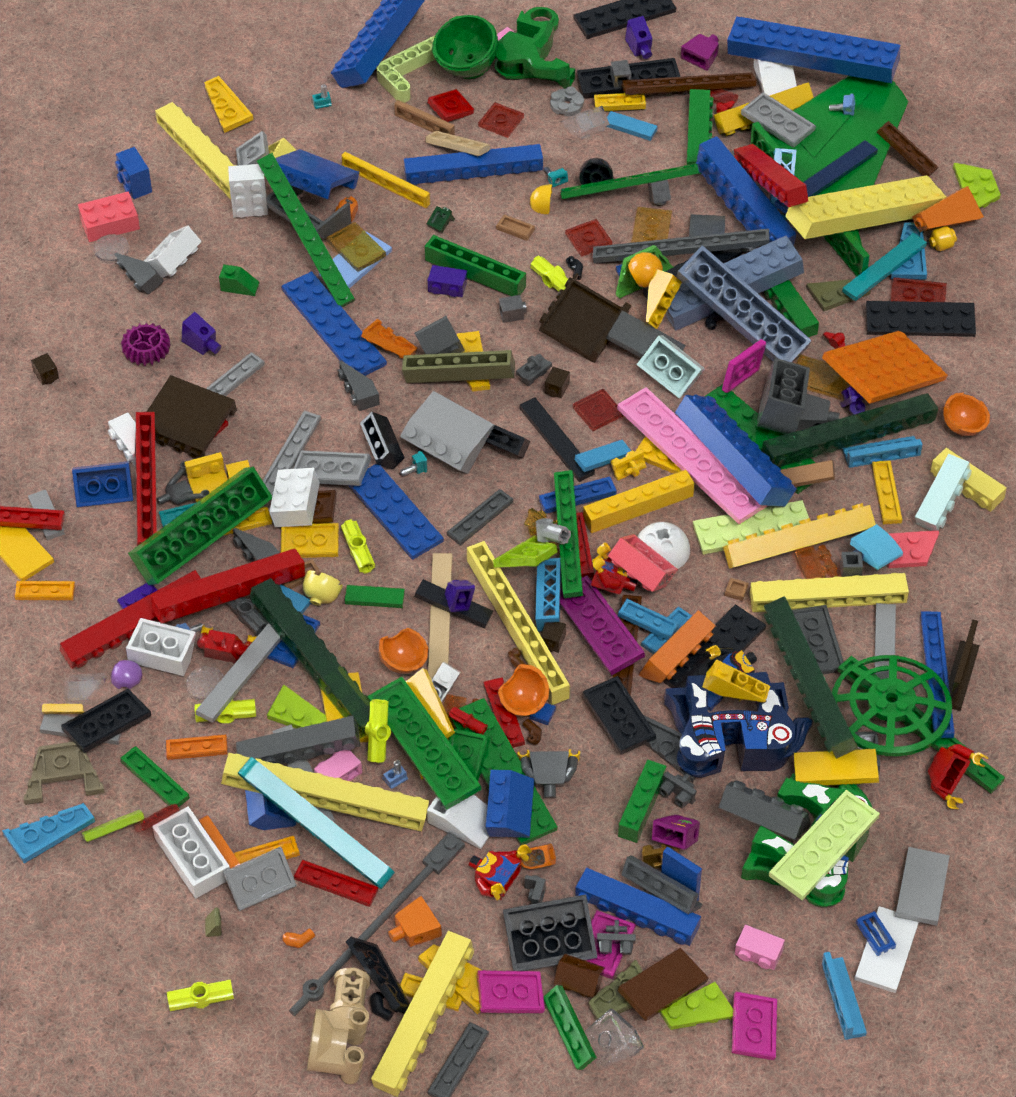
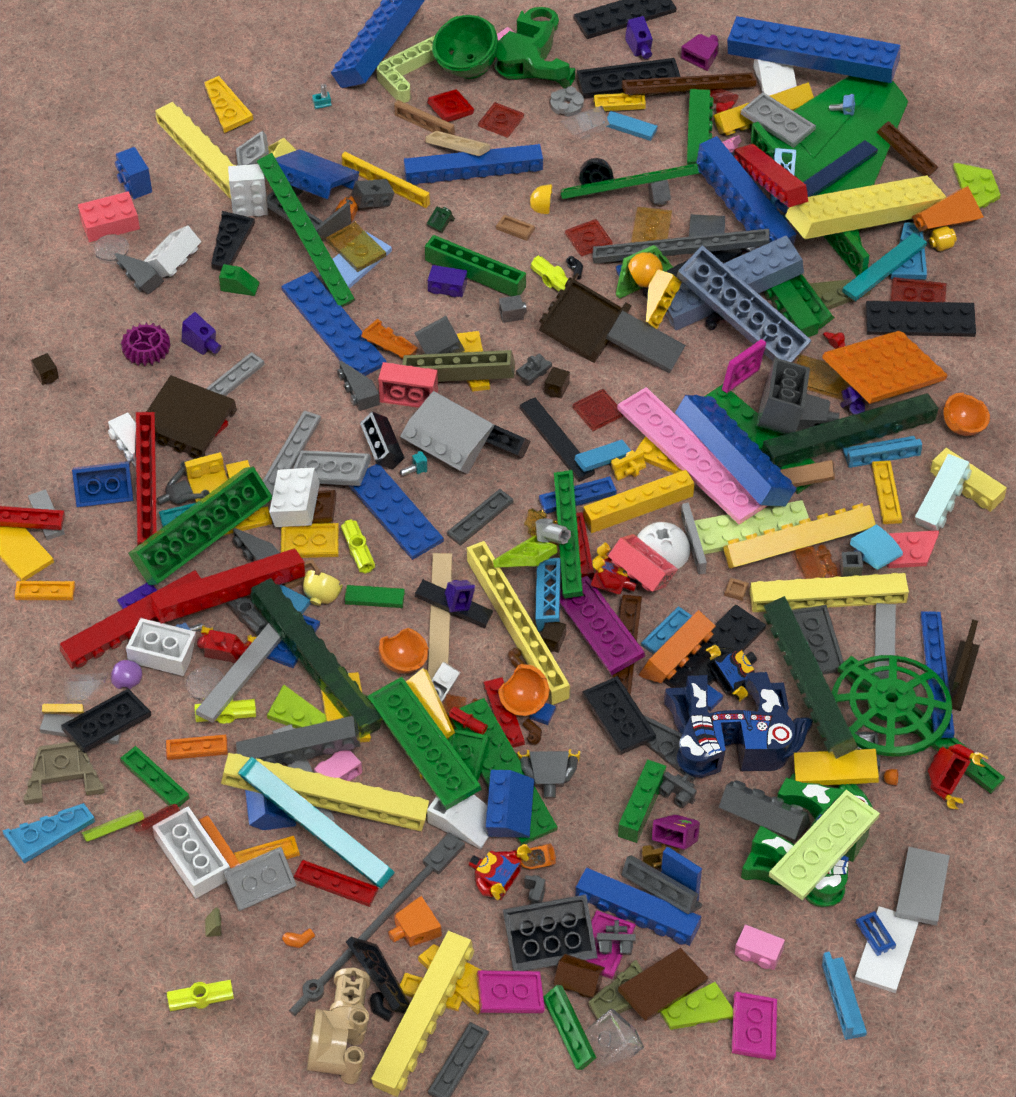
neon yellow piece [365,699,391,763] -> none
medium blue piece [382,760,408,789] -> none
teal piece [544,166,568,187] -> none
flat silver brick [610,60,631,88] -> none
dark azure tile [618,599,679,640] -> none
light aqua slope [637,335,705,398] -> none
yellow slope [702,660,770,702] -> none
none -> black wing [211,211,255,270]
none -> dark grey brick [351,179,394,208]
none -> coral brick [378,362,438,408]
none -> light grey tile [681,503,707,575]
none -> bright pink plate [722,135,741,152]
none -> green plate [789,274,835,329]
none -> orange hinge [883,769,899,785]

